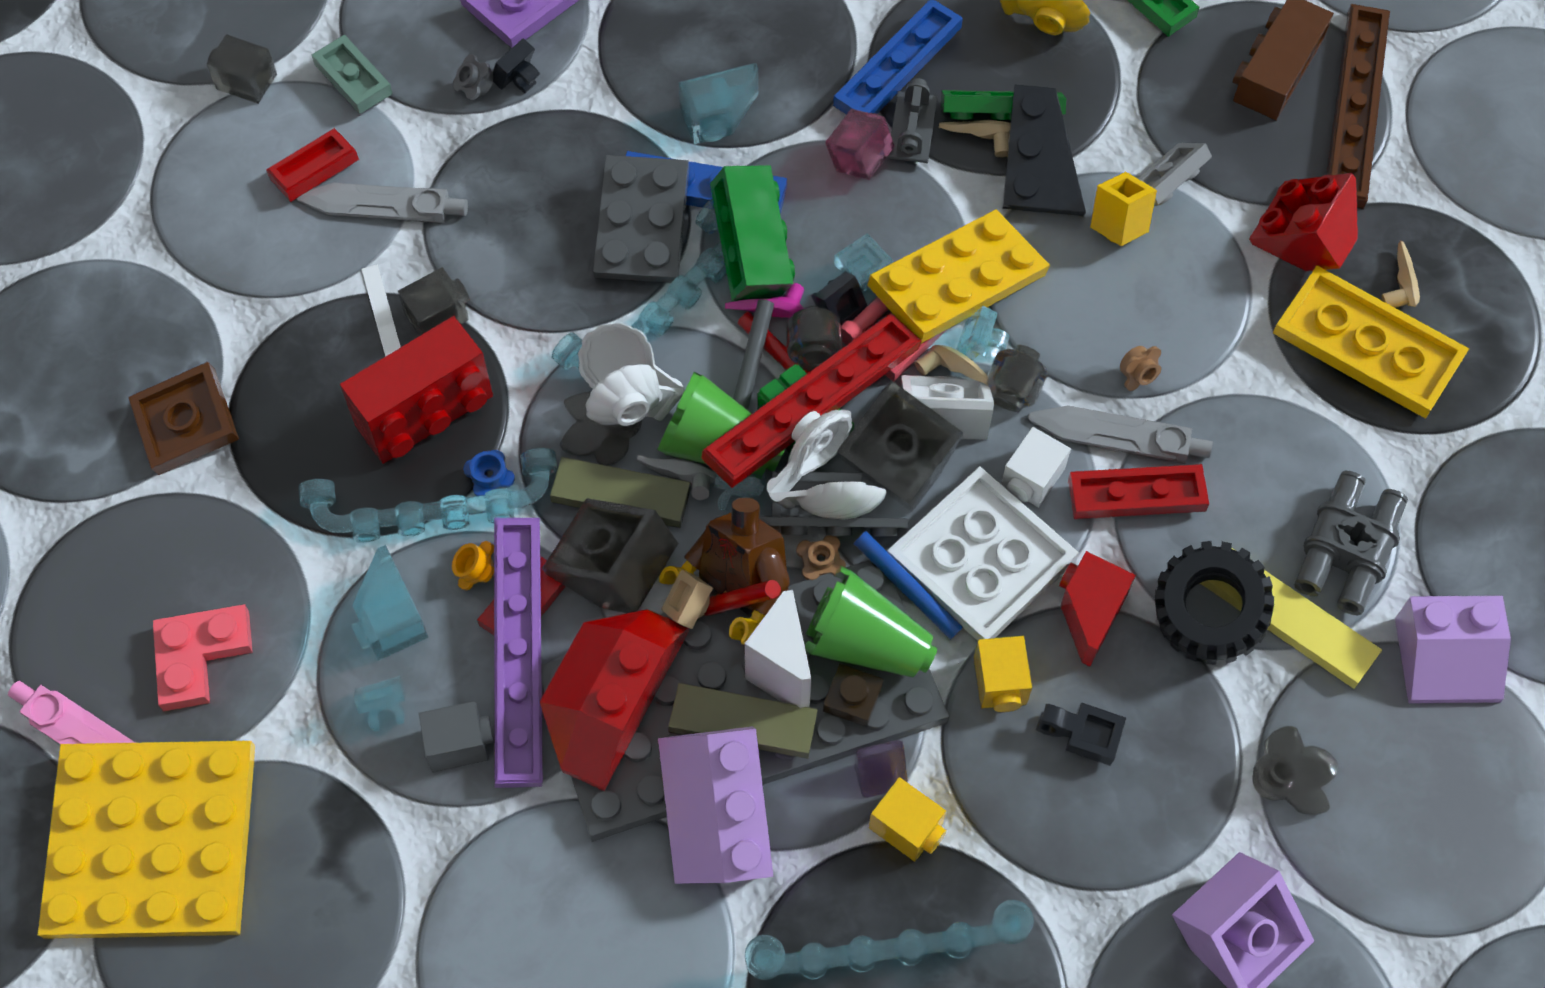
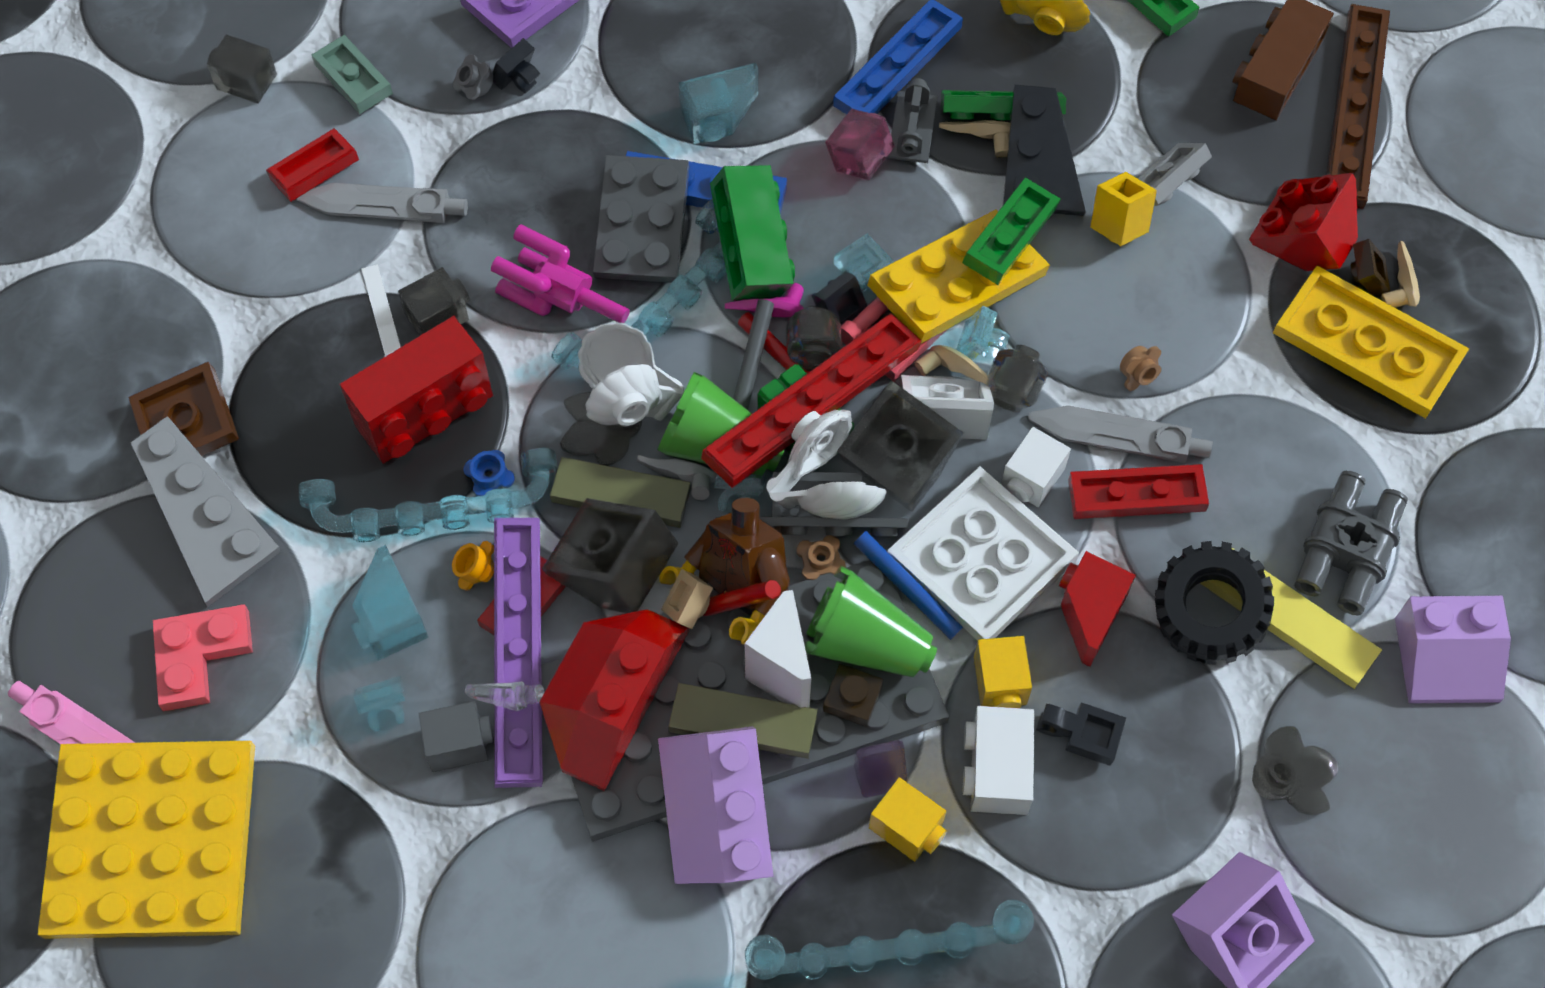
none -> light grey wing [131,416,281,608]
none -> clear bar [465,681,545,711]
none -> dark pink plant [491,224,630,323]
none -> green plate [962,177,1061,285]
none -> white brick [963,706,1034,815]
none -> dark brown plate [1351,239,1391,297]

